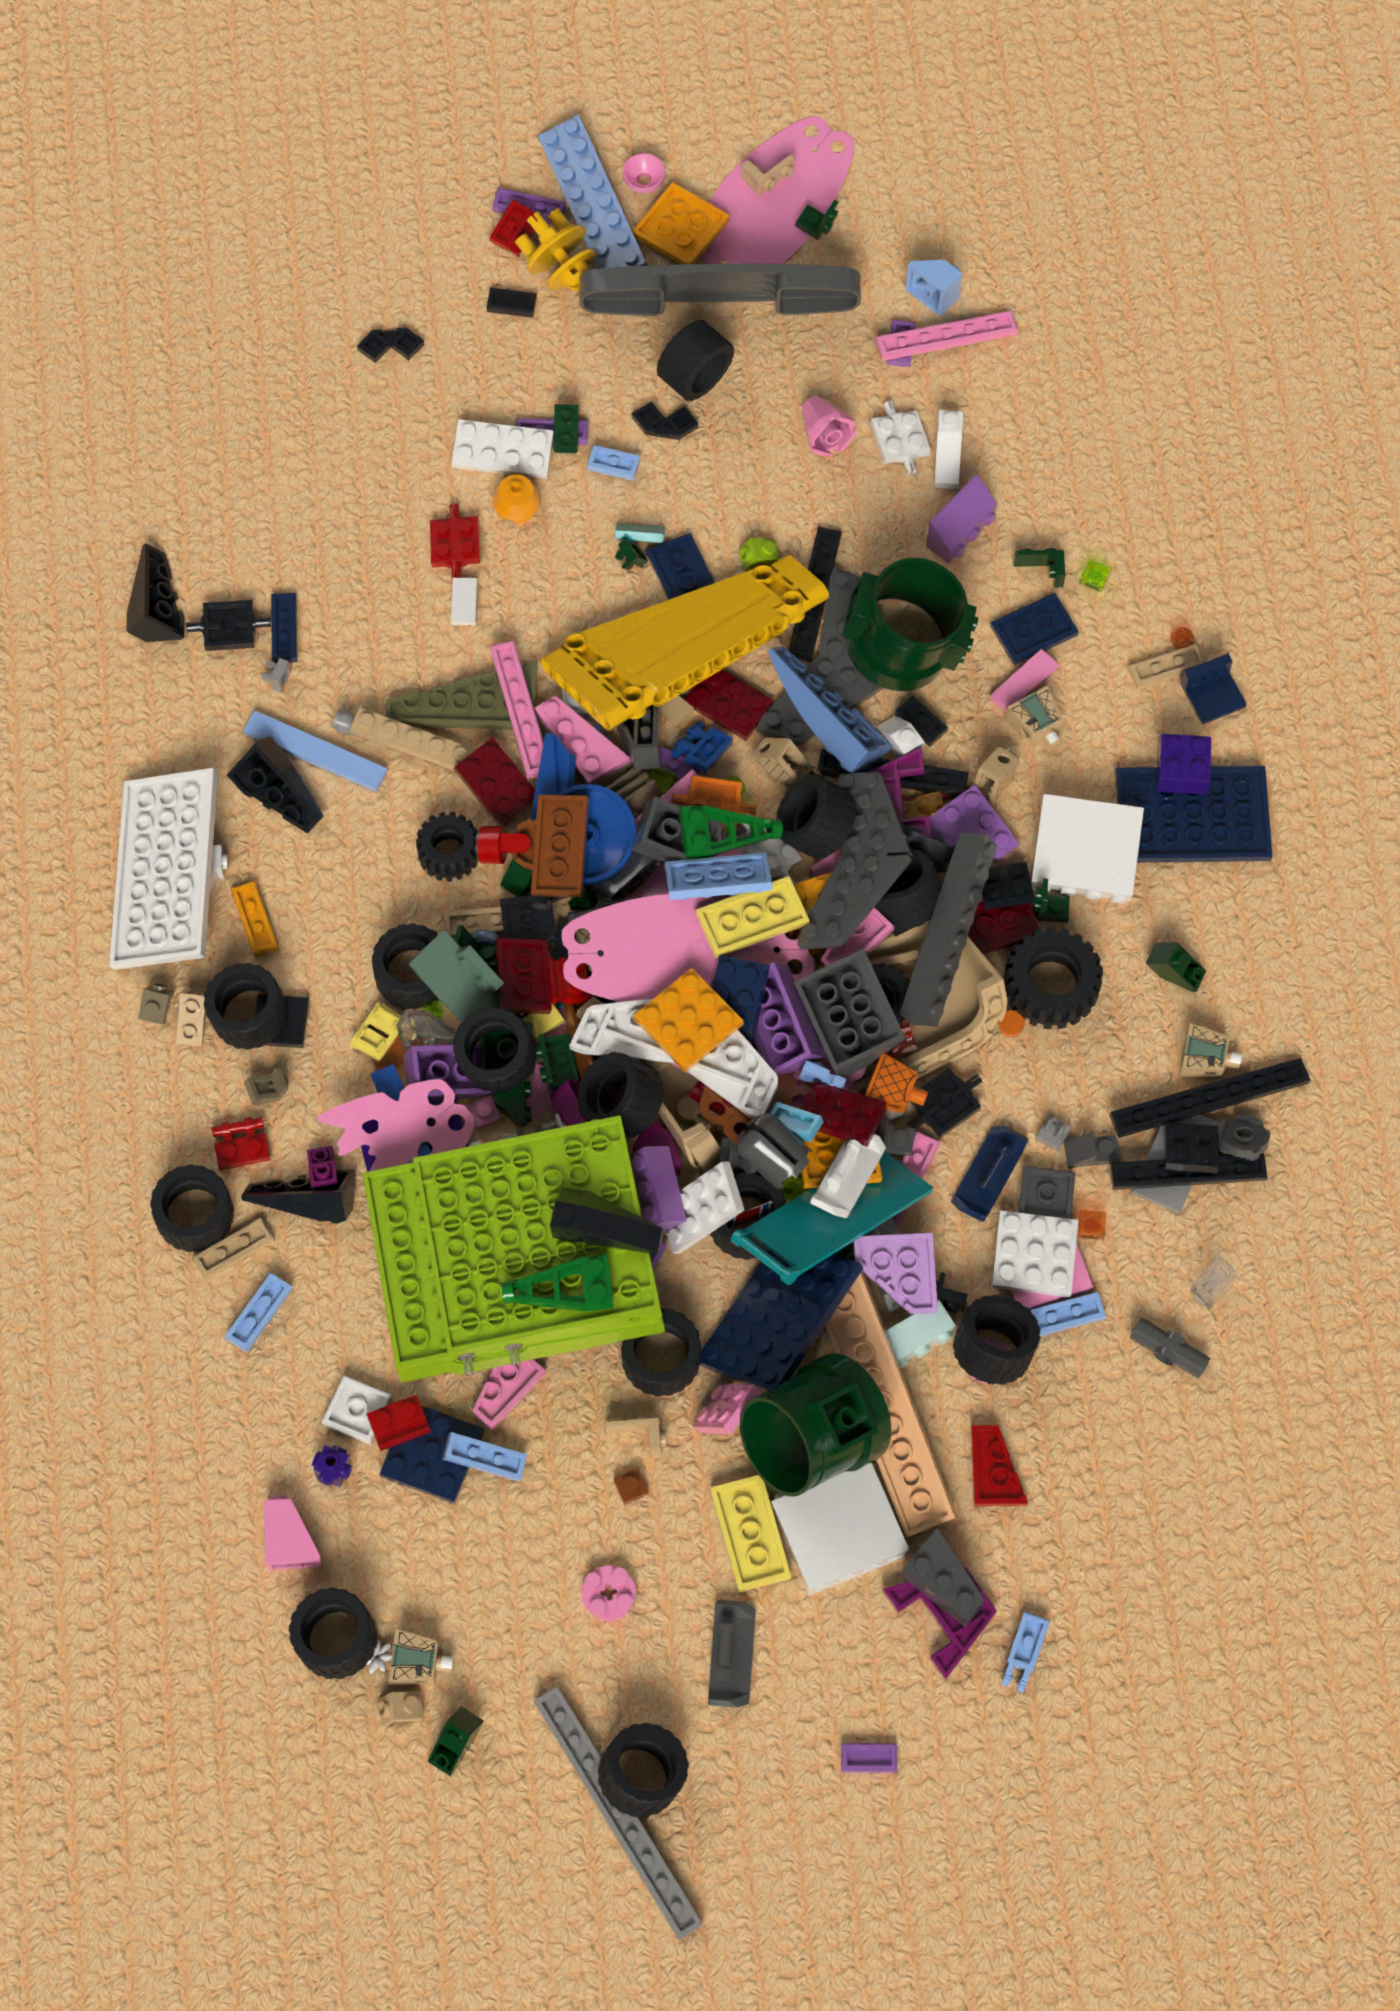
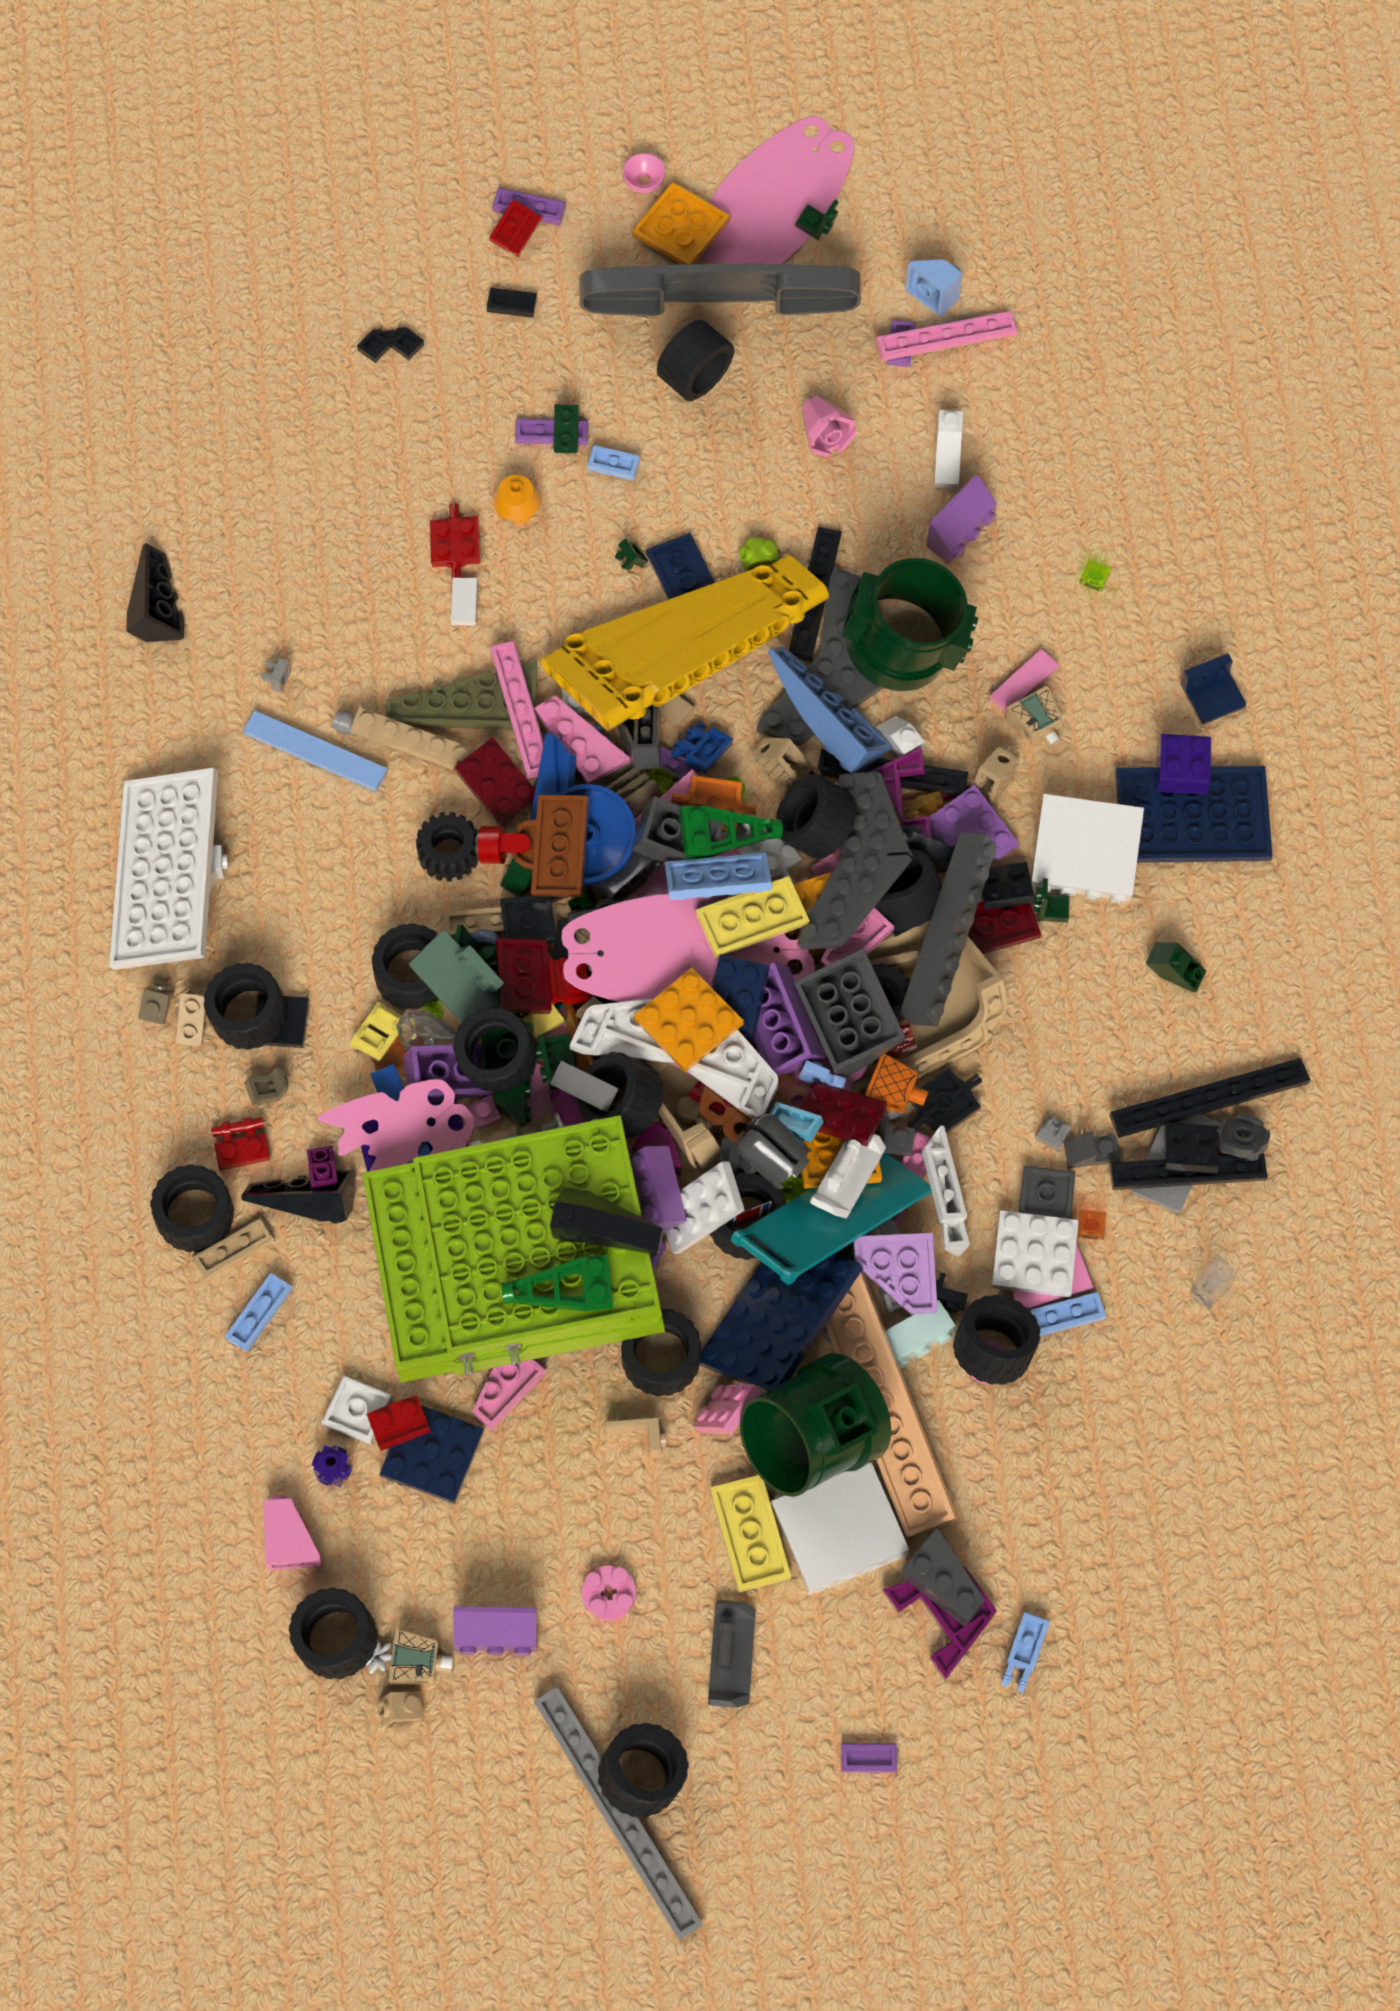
black plate [186,600,271,651] -> none
black wedge [227,736,324,833] -> none
light orange tile [230,881,279,957] -> none
dark blue tile [271,593,297,663] -> none
dark green slope [427,1706,484,1776] -> none
light blue plate [442,1432,527,1482] -> none
white plate [451,419,554,479] -> none
yellow piece [515,208,597,291] -> none
medium blue plate [538,114,648,269] -> none
dark orange plate [613,1468,649,1505] -> none
teal tile [615,523,665,543] -> none
black tile [632,402,698,440] -> none
dark red plate [685,669,774,741] -> none
tan bracket [741,155,795,196] -> none
white plate [870,401,931,475] -> none
black plate [895,695,948,747] -> none
dark blue piece [951,1126,1029,1222] -> none
red wing [971,1425,1028,1507] -> none
dark blue tile [990,593,1079,665] -> none
orange tile [999,1010,1024,1037] -> none
black tyre [1003,927,1103,1029] -> none
dark green bracket [1013,548,1066,587] -> none
tan tile [1128,643,1205,690] -> none
dark grey piece [1130,1318,1211,1379] -> none
clear orange plate [1170,627,1194,650] -> none
torso [1179,1023,1242,1079] -> none
none -> medium lavender slope [453,1606,538,1656]
none -> light grey tile [550,1061,618,1112]
none -> white wedge [922,1126,970,1257]

